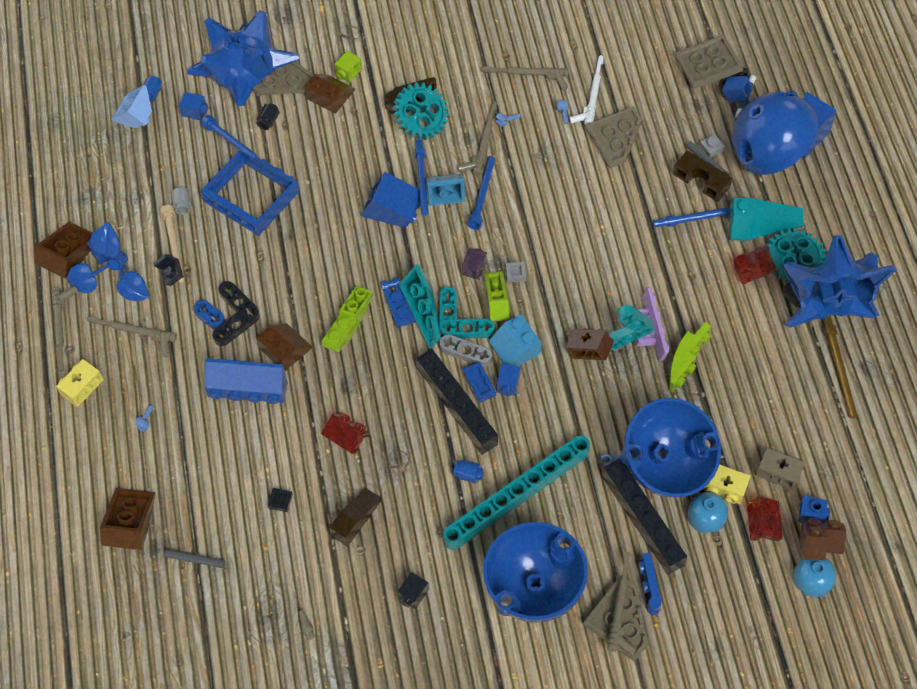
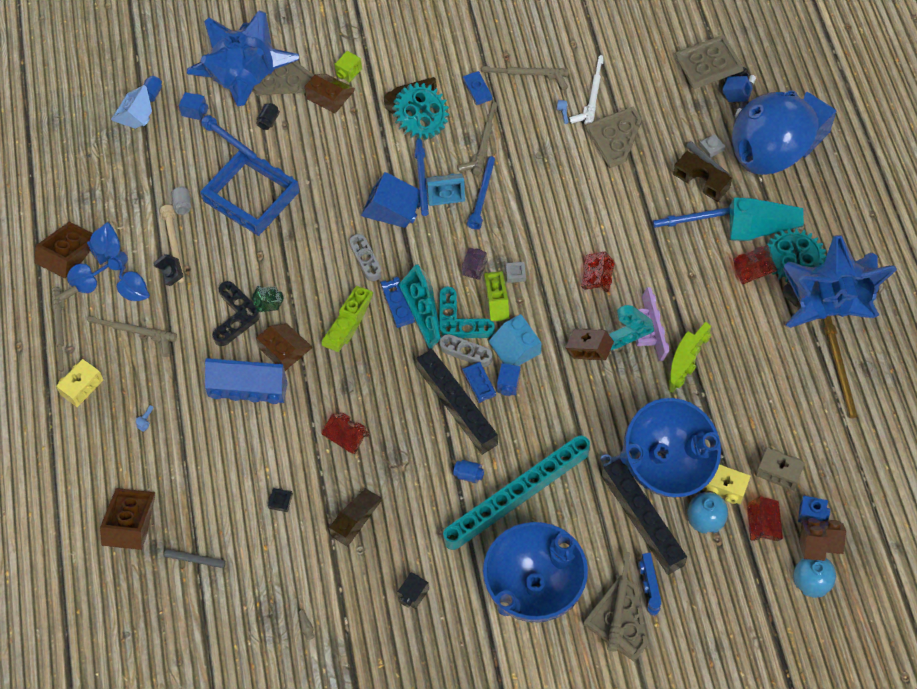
blue beam [193,300,225,329] -> none
medium blue hand [495,113,521,127] -> none
none -> clear green brick [251,286,284,312]
none -> light grey beam [350,234,381,281]
none -> blue plate [463,71,492,106]
none -> clear red bracket [581,251,615,292]

